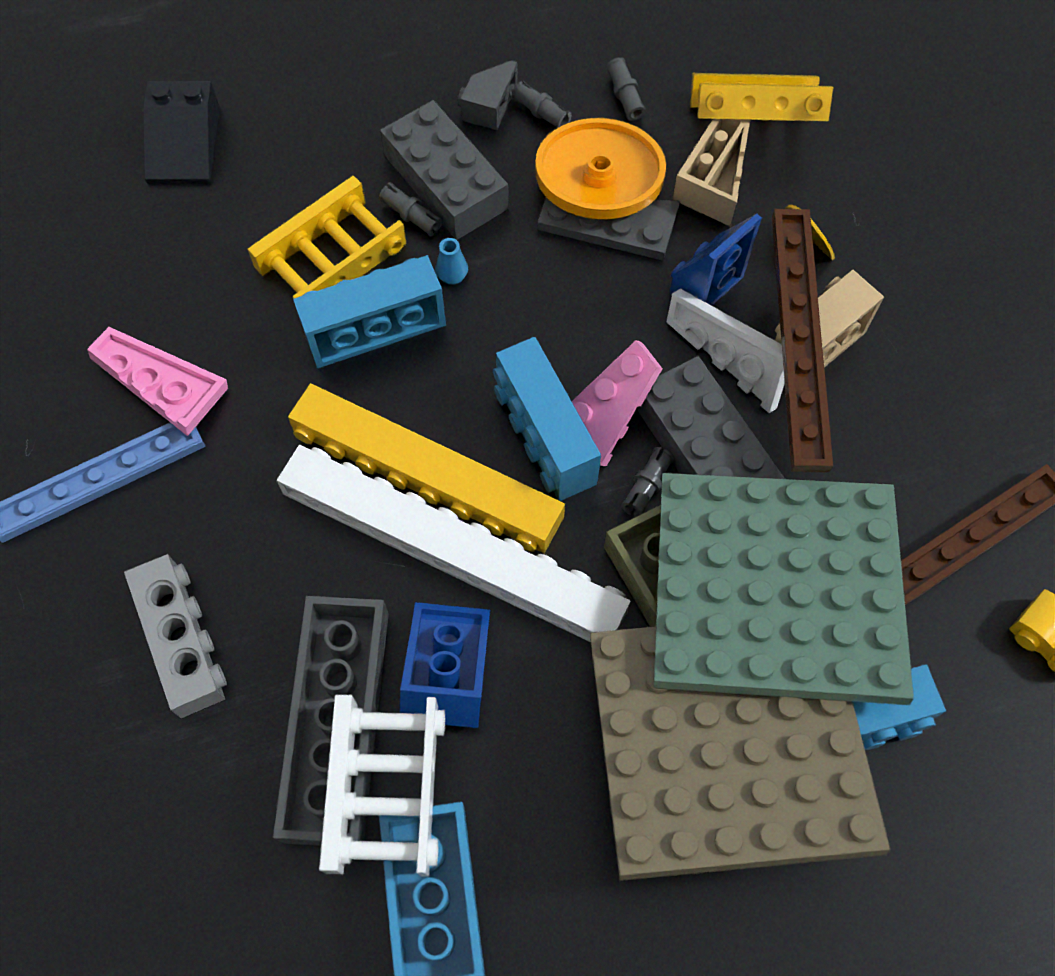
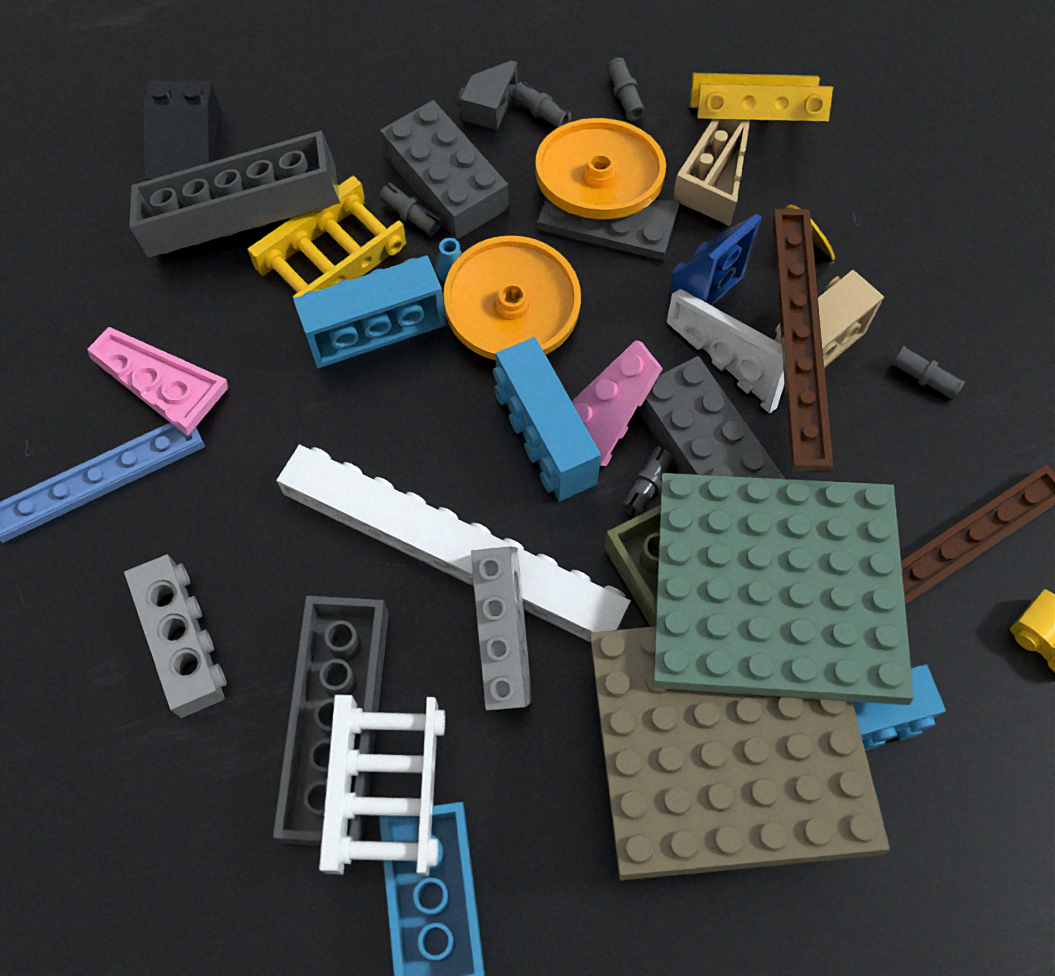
yellow brick [288,383,565,554] -> none
blue slope [400,602,490,728] -> none
none -> dark grey brick [129,130,340,258]
none -> light orange dish [444,236,581,360]
none -> light grey brick [471,546,533,710]
none -> dark grey pin [891,345,965,400]

